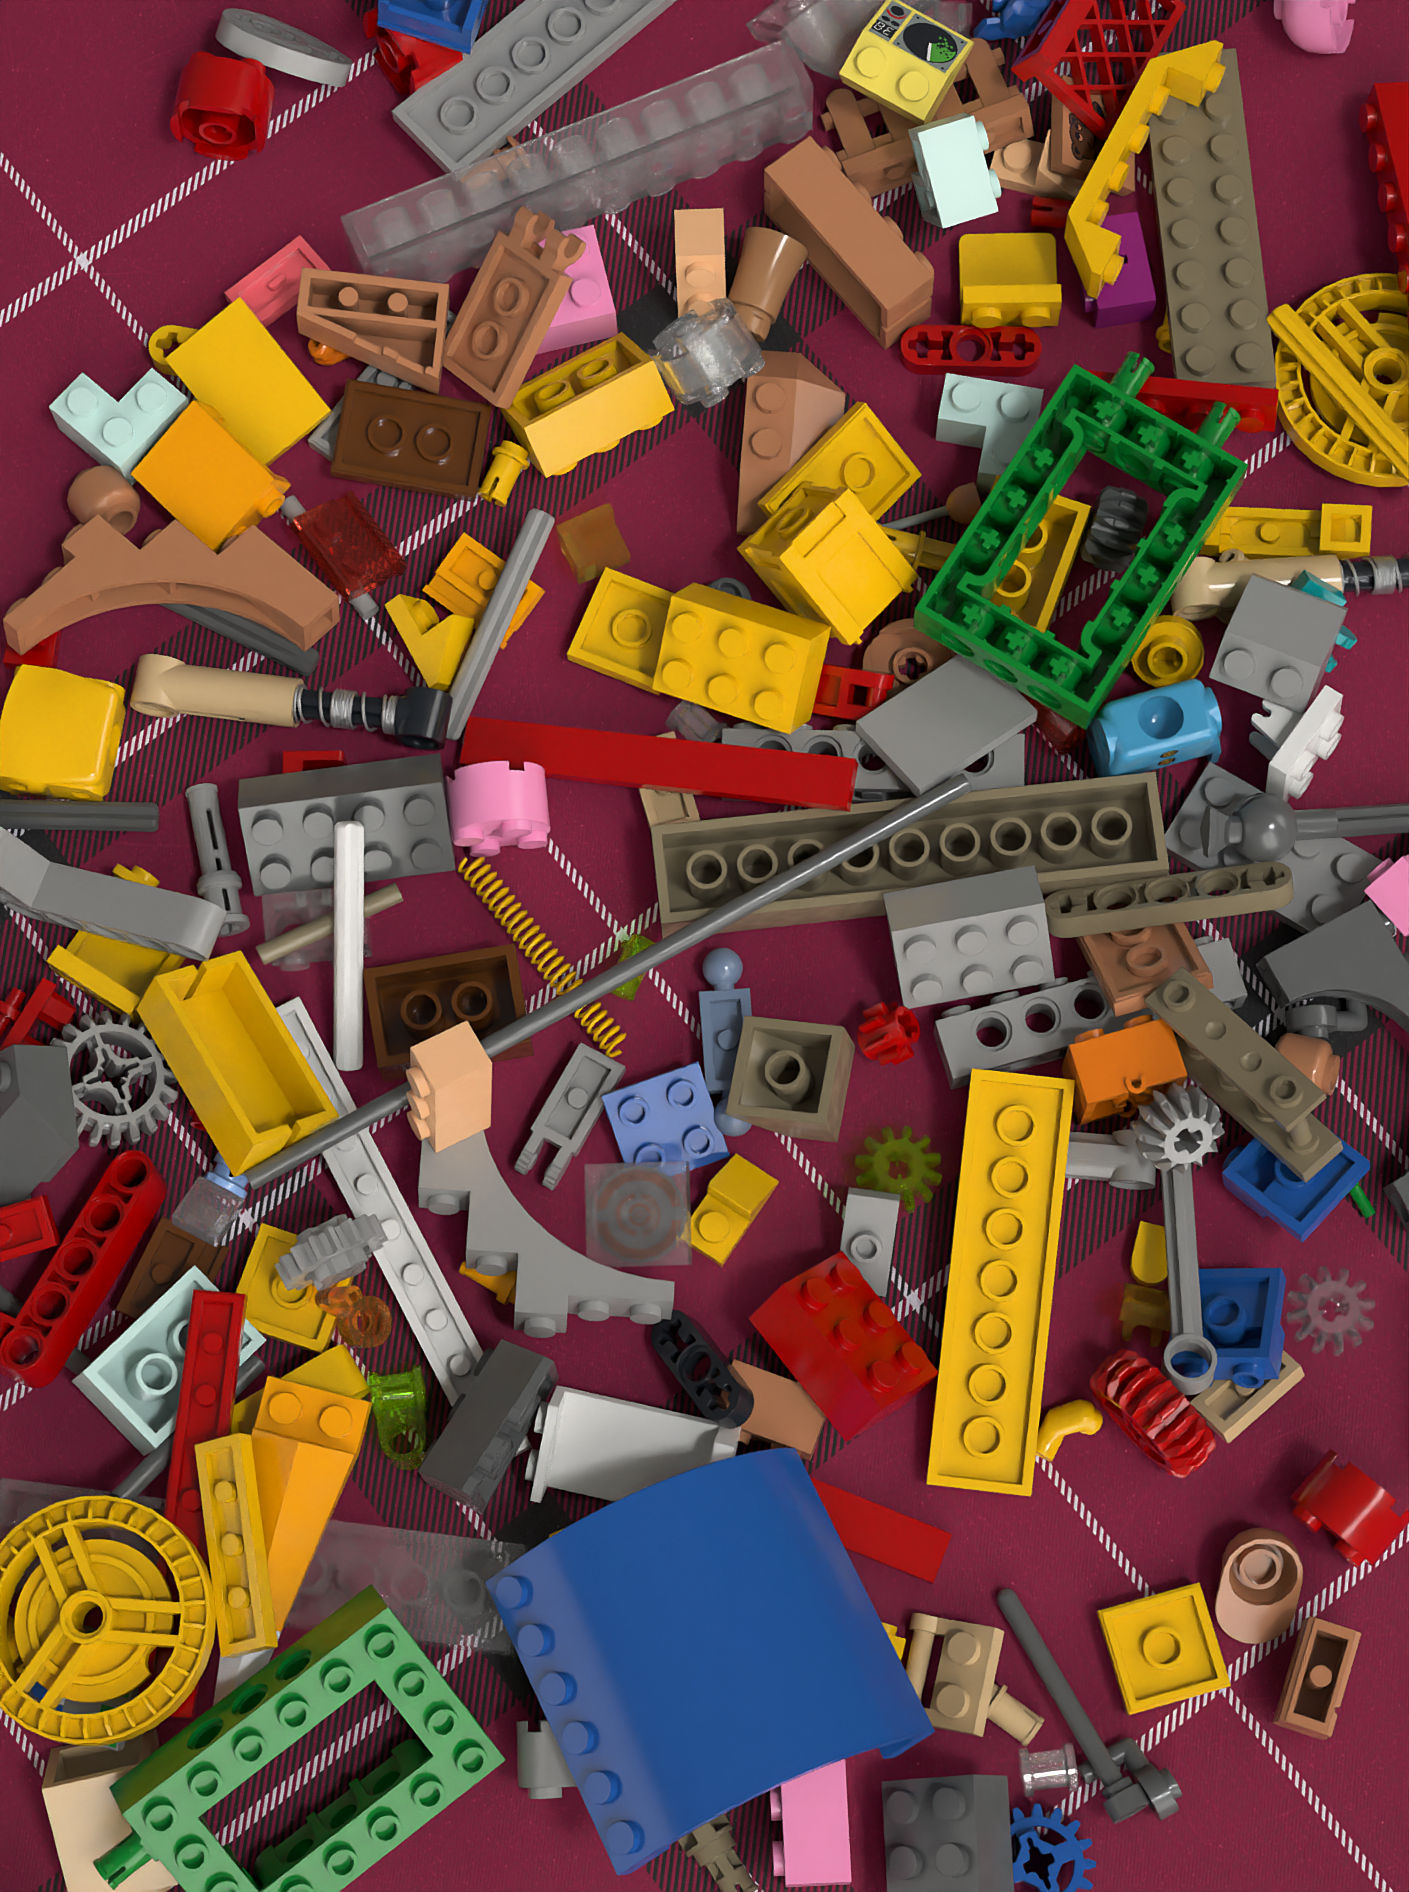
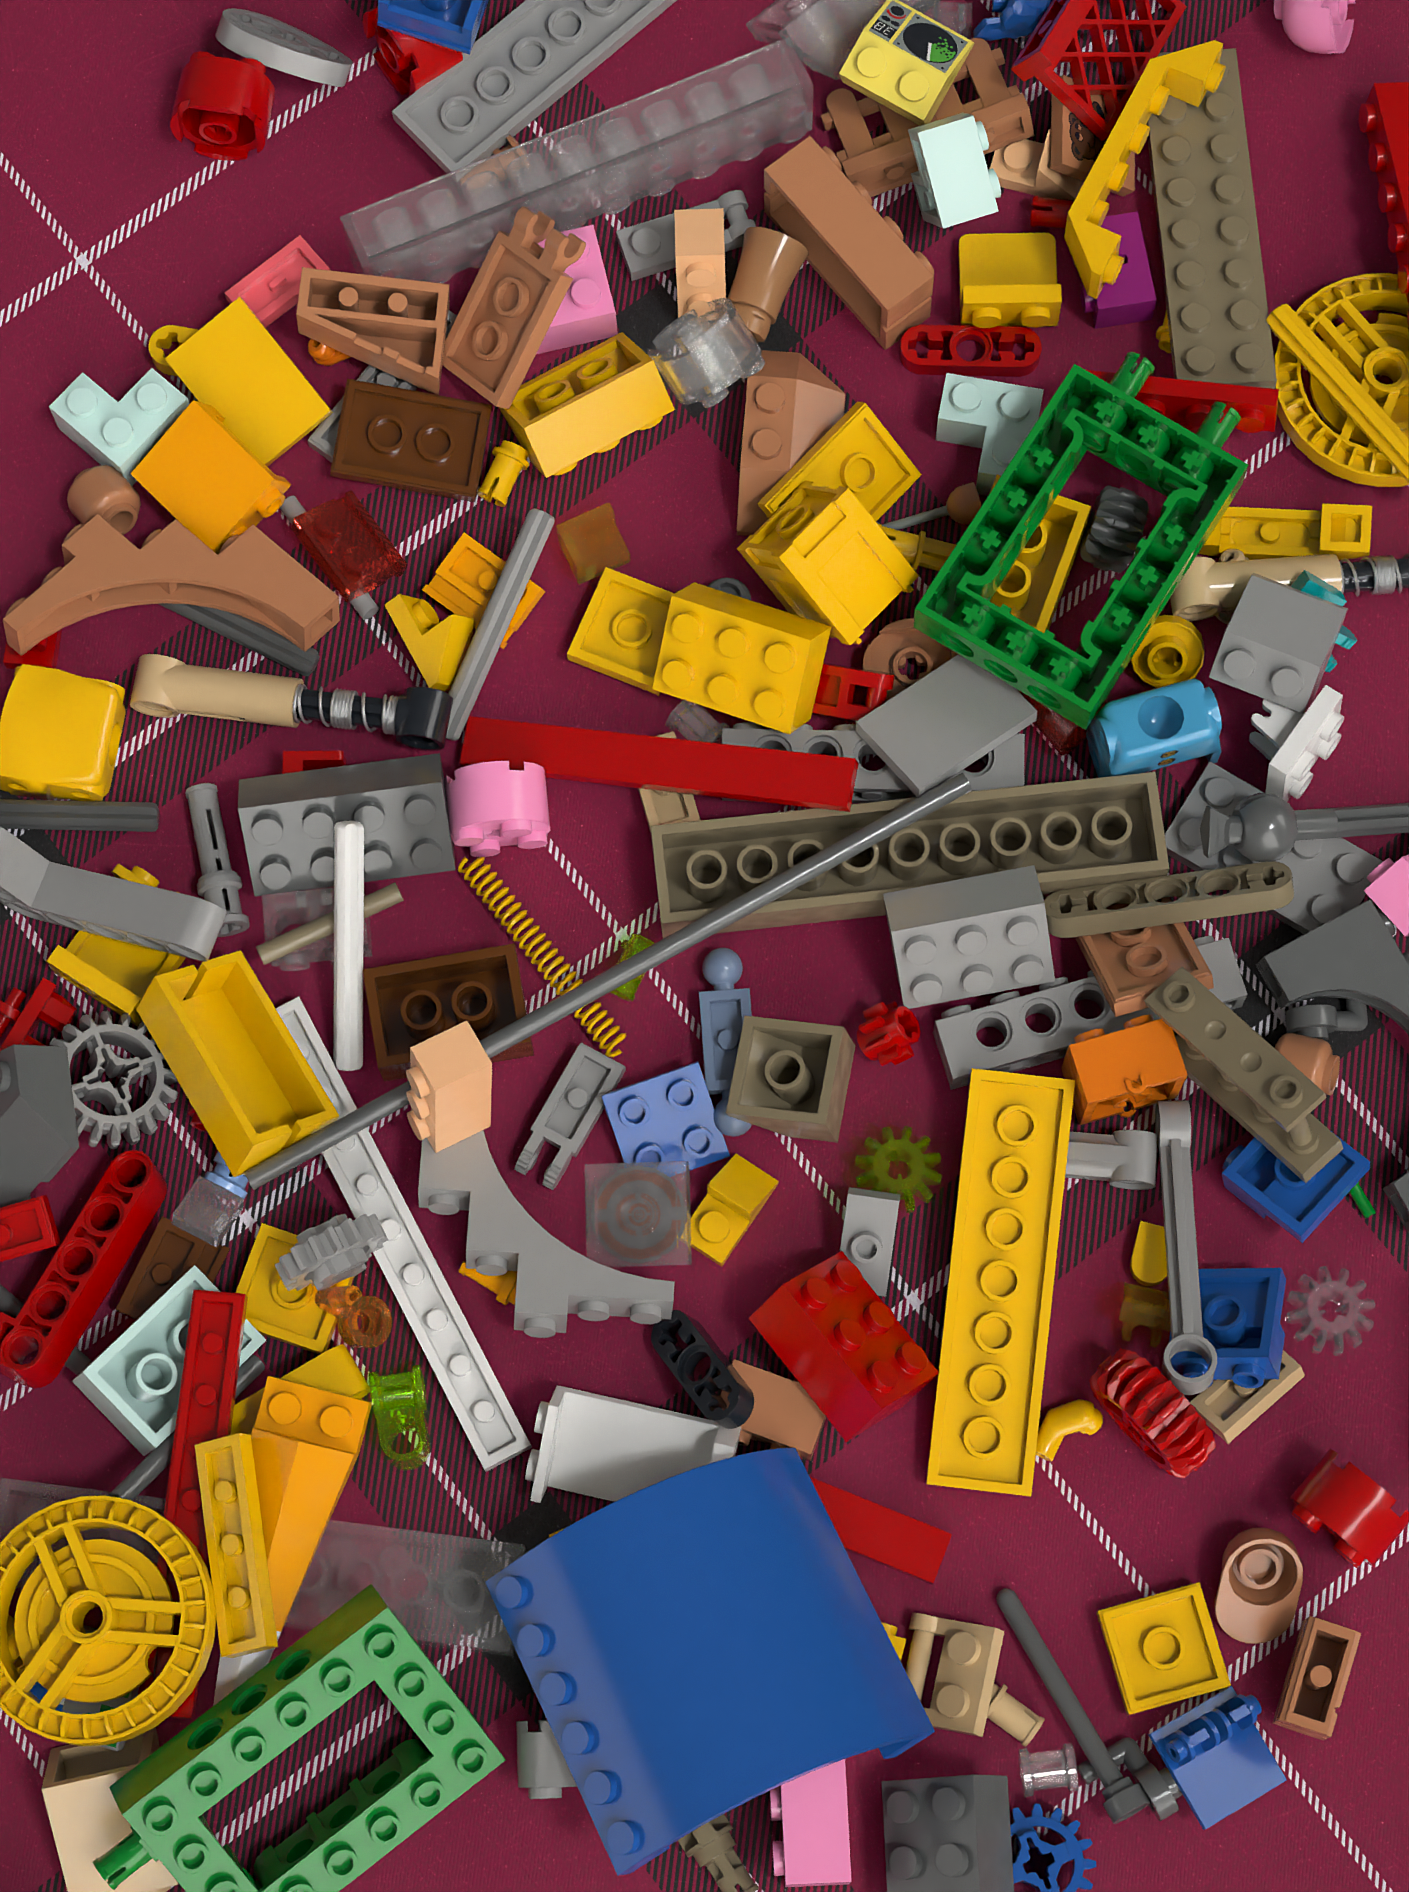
dark grey wedge [418,1339,559,1515] -> none
light grey gear [1131,1082,1225,1174] -> none
none -> light grey plate [616,190,756,281]
none -> blue hinge [1148,1686,1287,1830]

